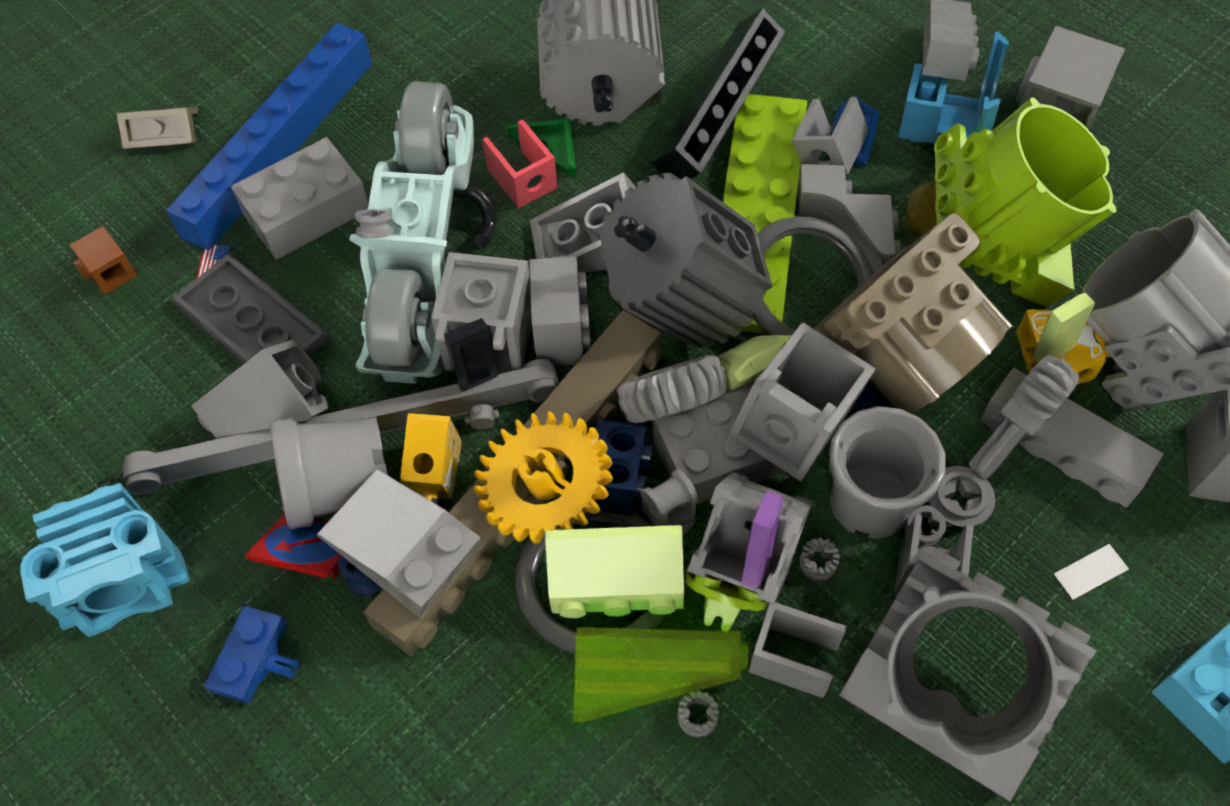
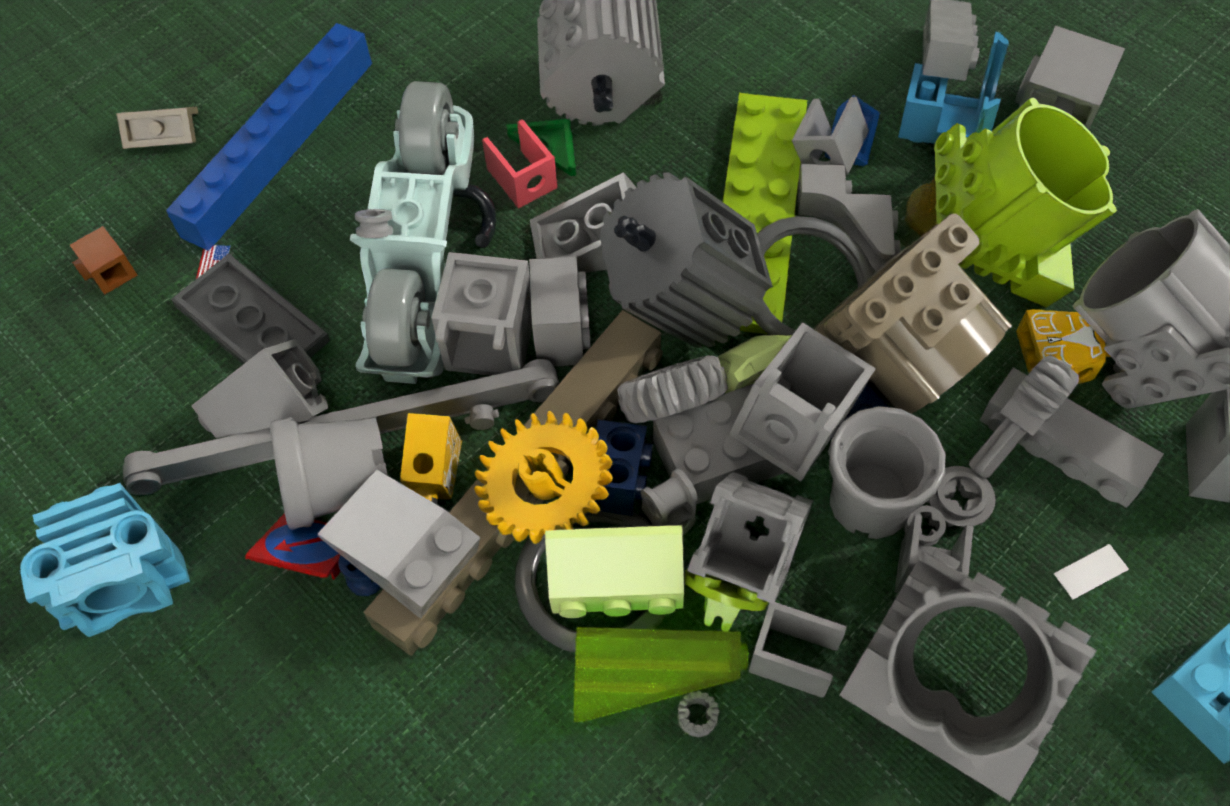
blue plate [204,606,299,704] -> none
light grey brick [230,137,369,260] -> none
black tile [444,318,498,392] -> none
black brick [651,8,785,180] -> none
medium lavender tile [741,491,784,590] -> none
light grey bush [799,538,840,581] -> none
yellowish green tile [1034,293,1095,362] -> none

